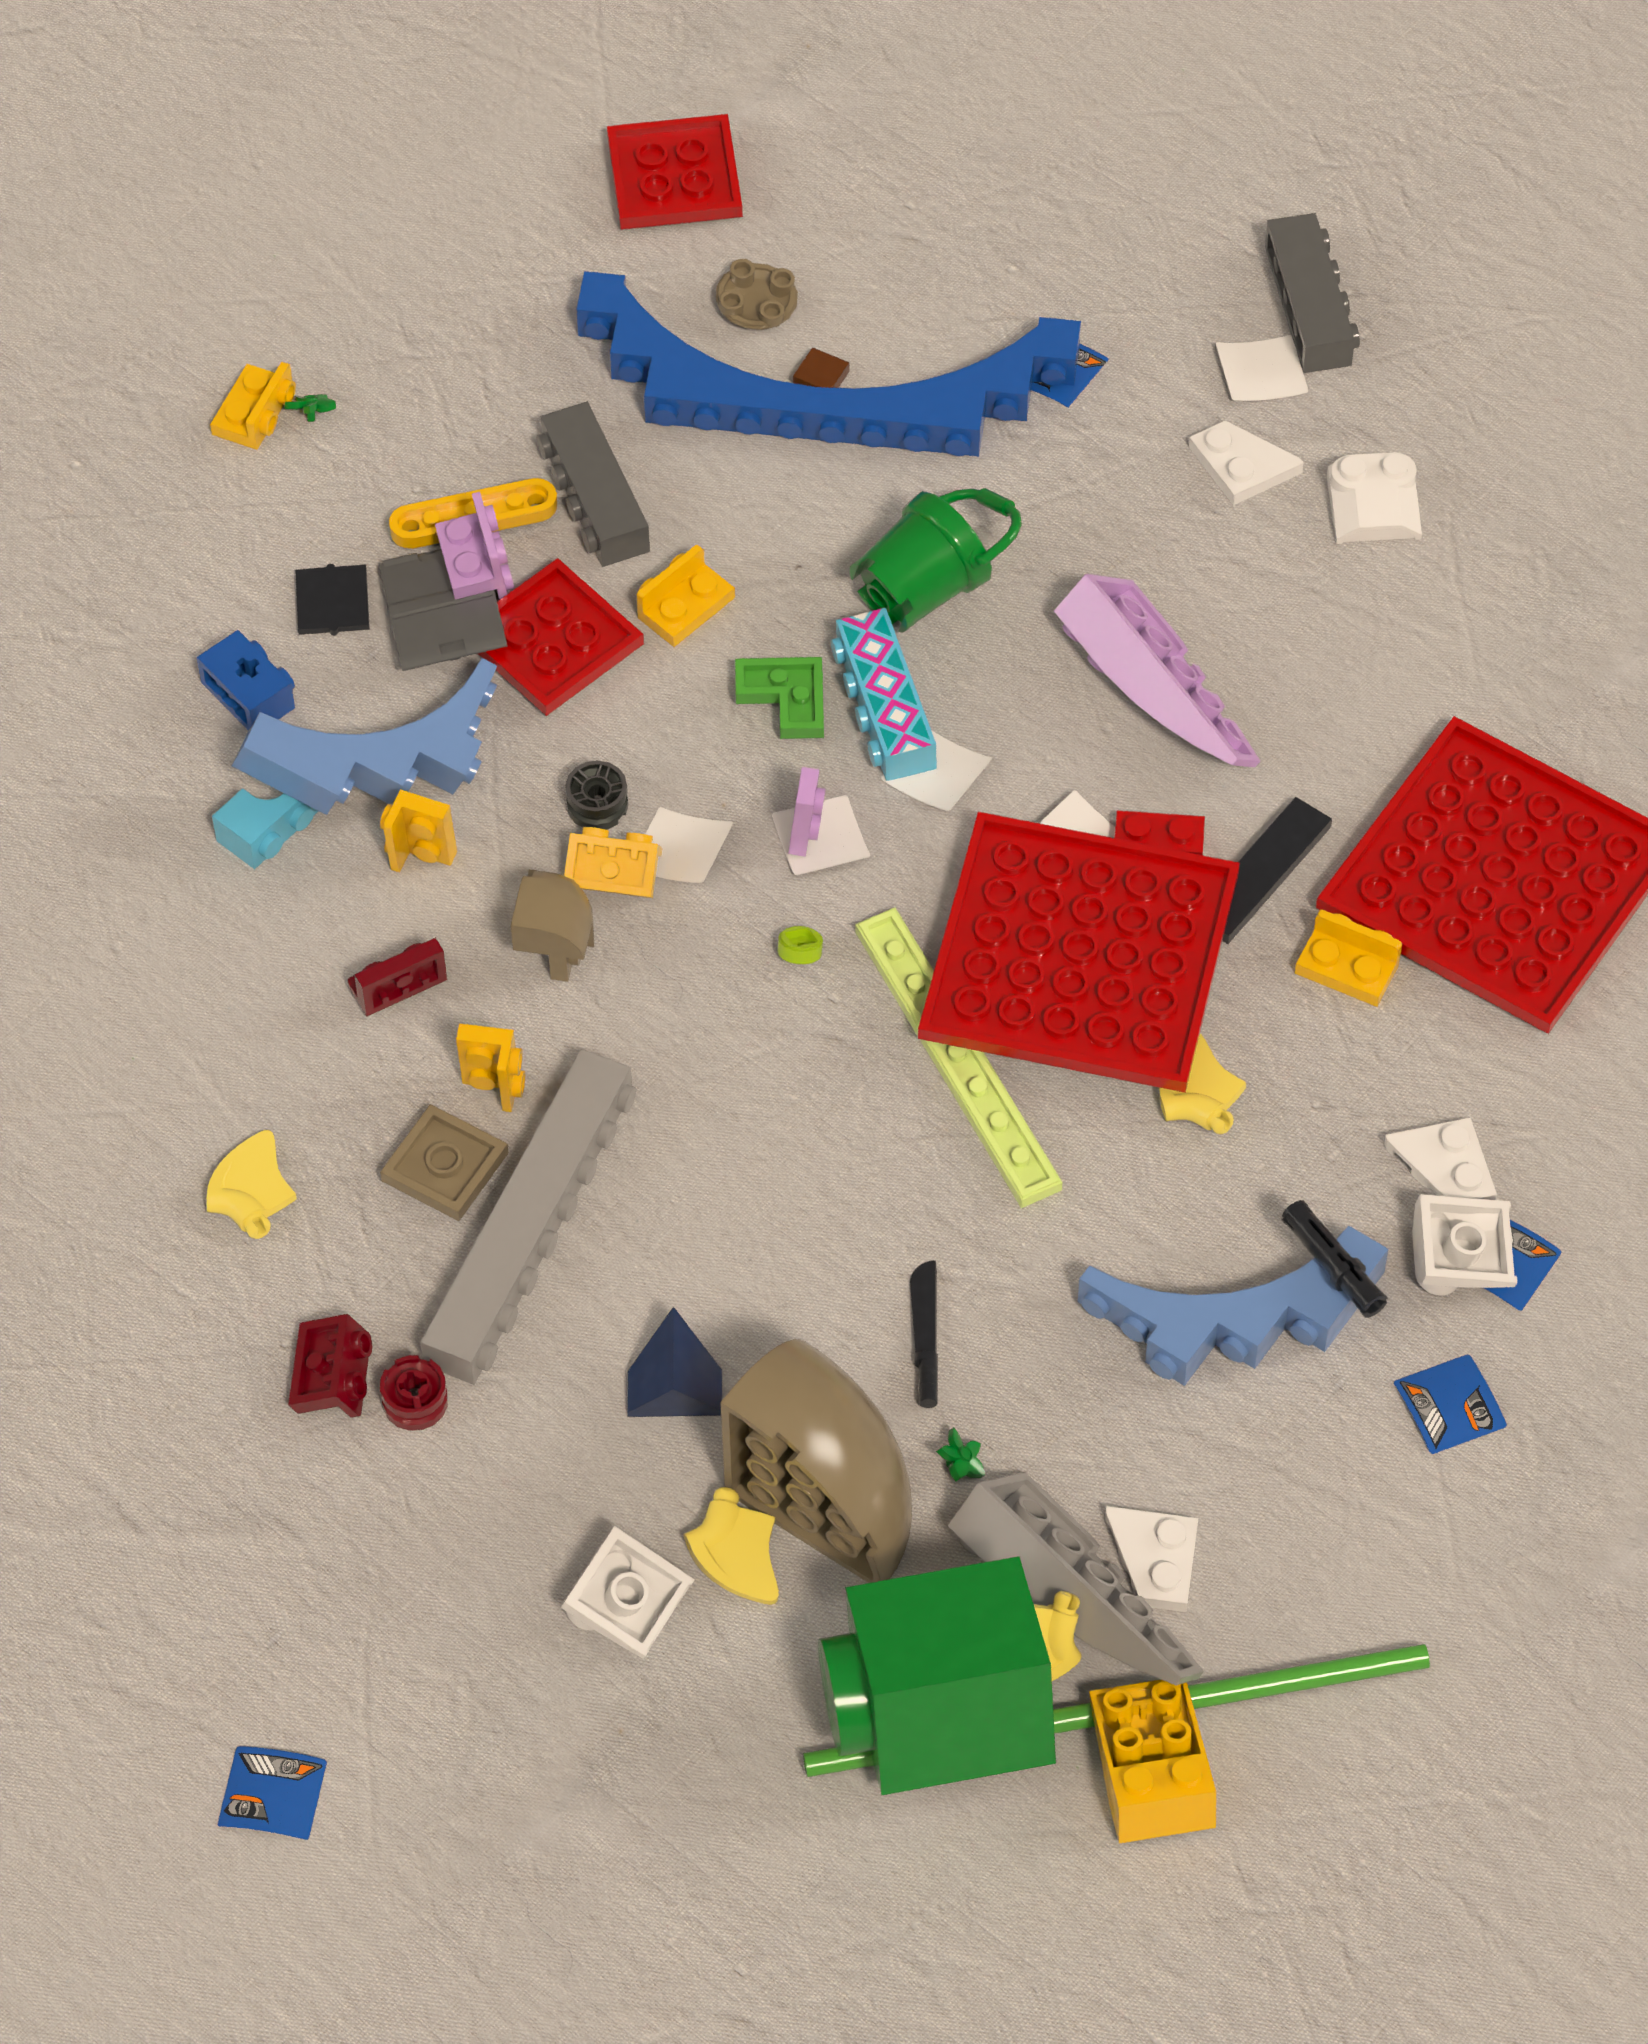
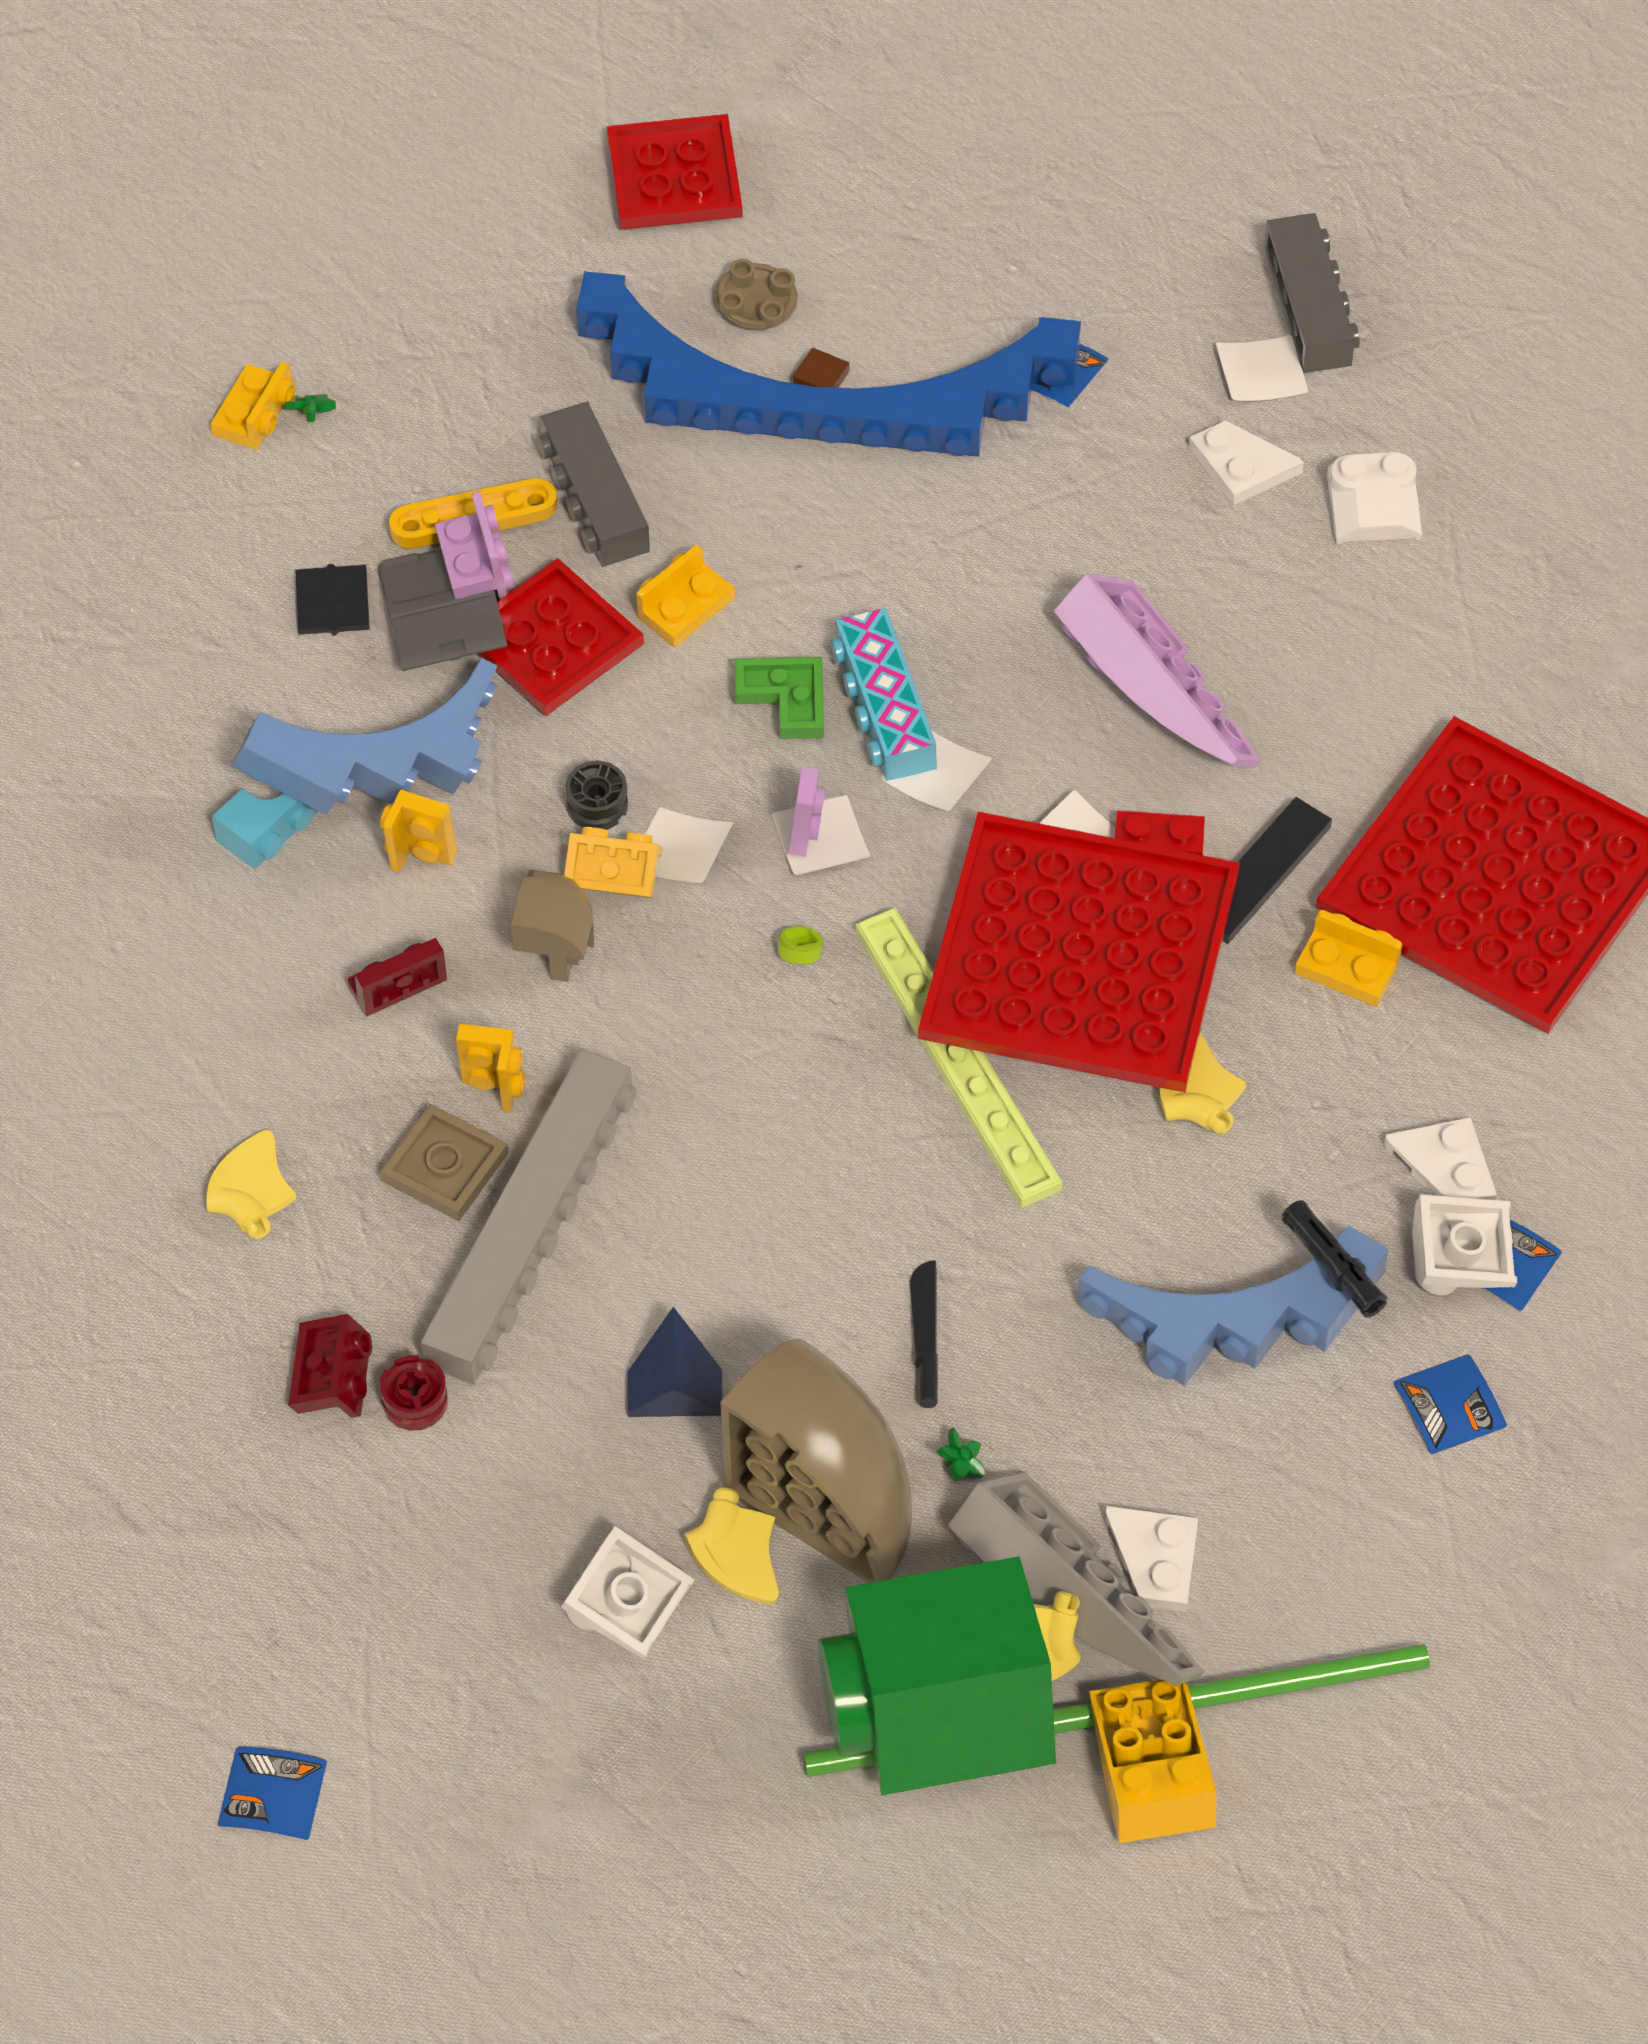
blue brick [197,630,295,731] -> none
green piece [849,488,1022,633] -> none

